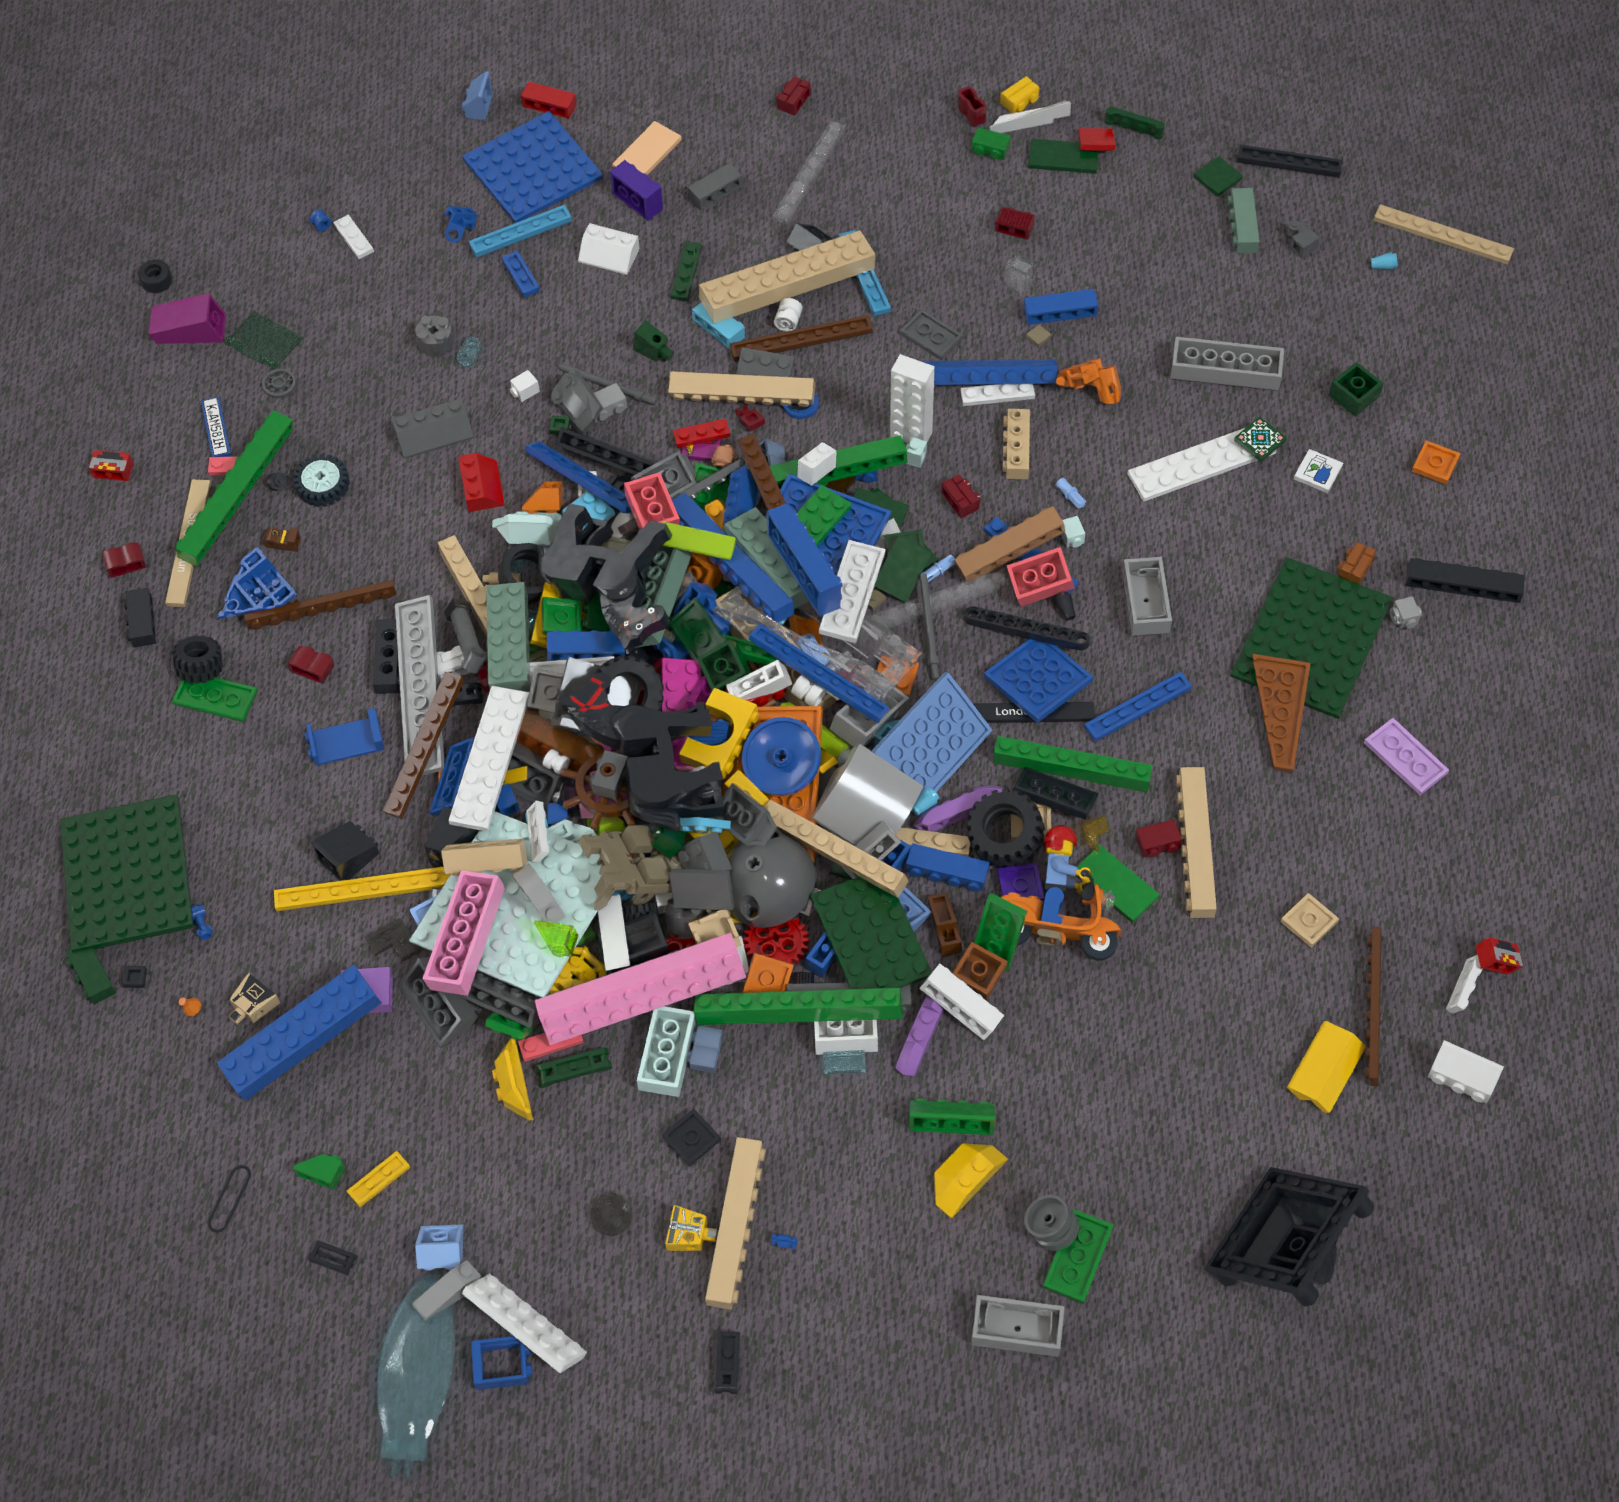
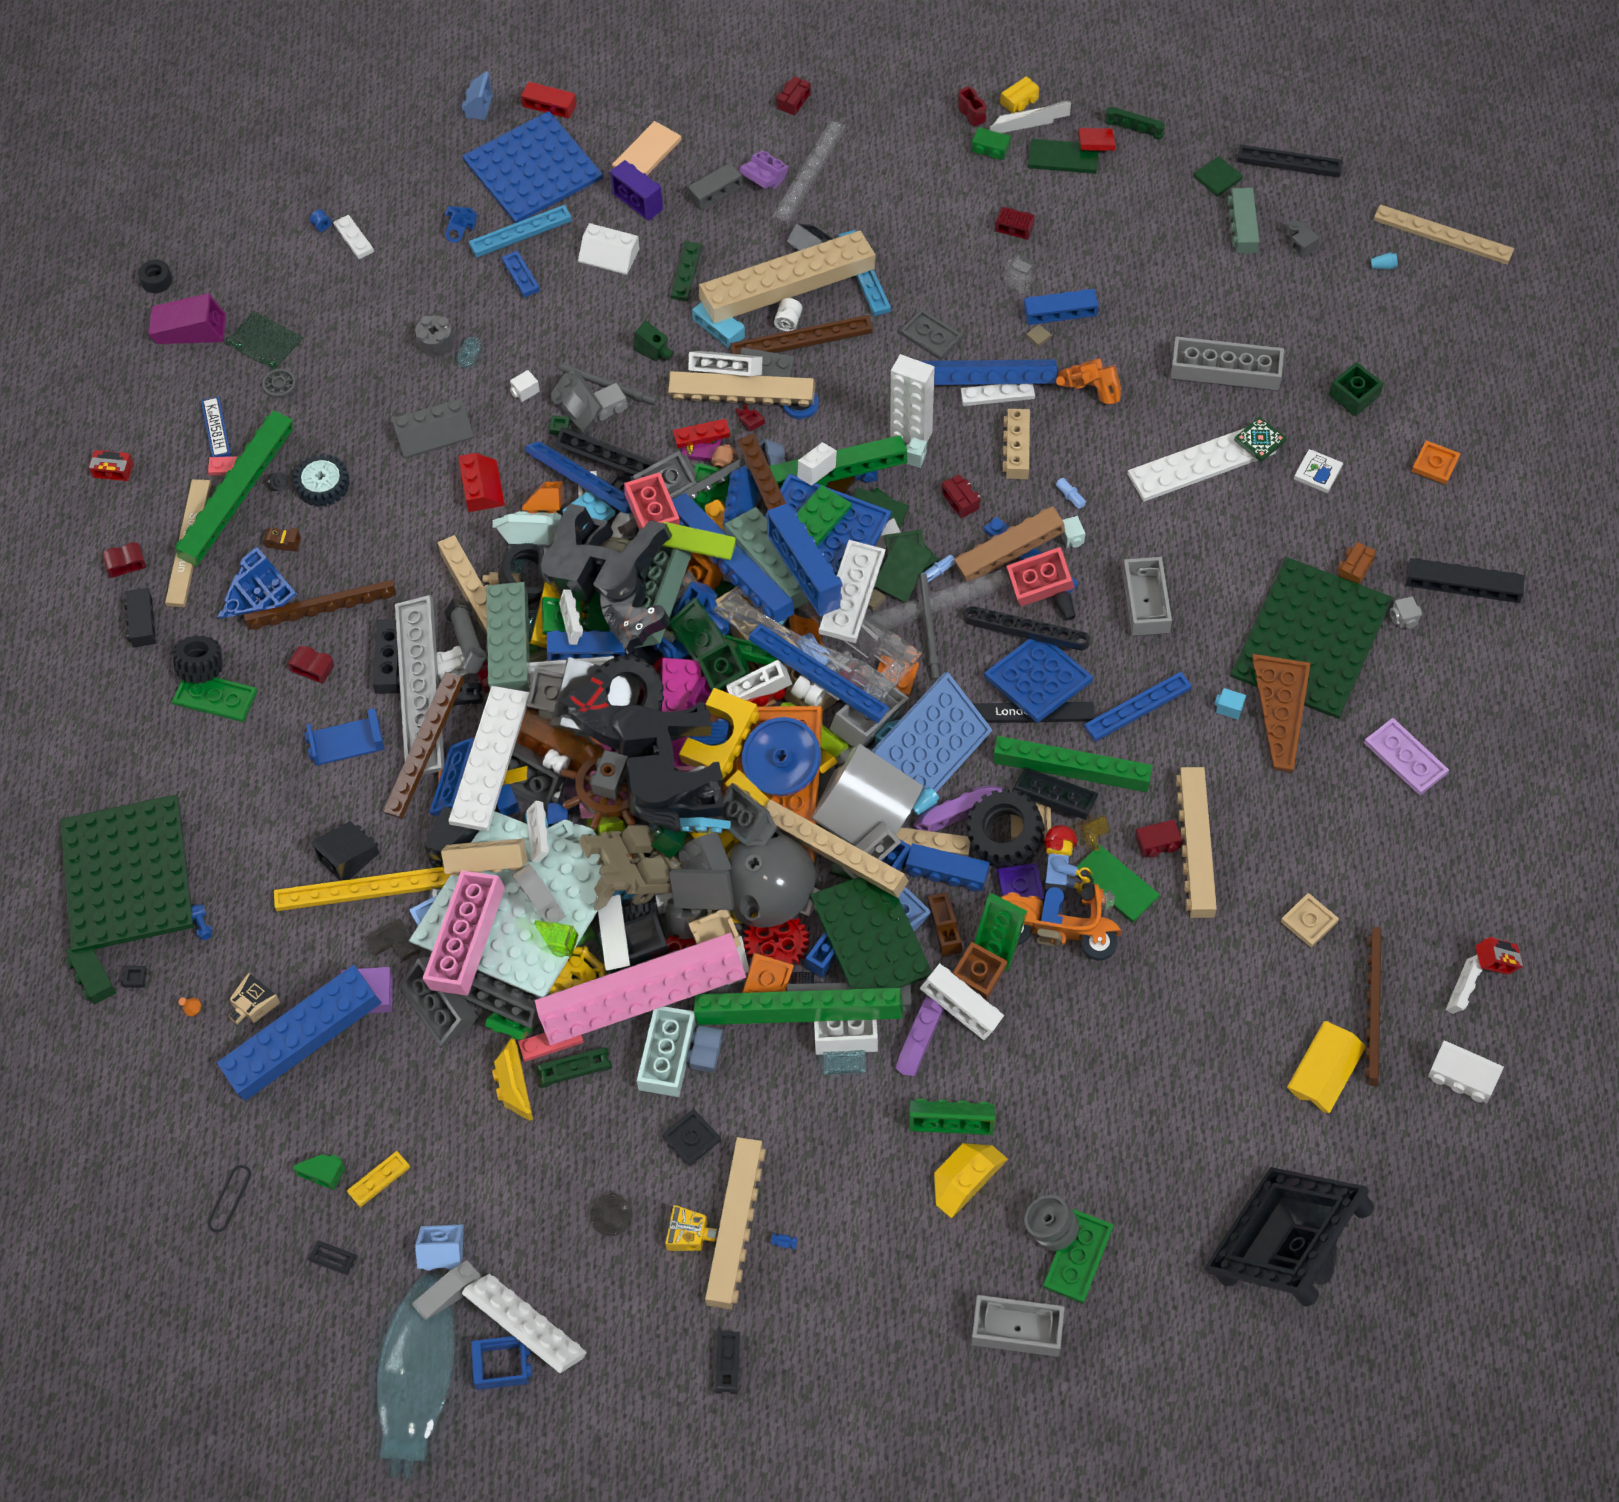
none -> white plate [559,589,583,645]
none -> white brick [689,351,762,376]
none -> medium lavender brick [739,150,789,189]
none -> medium azure brick [1214,688,1246,720]

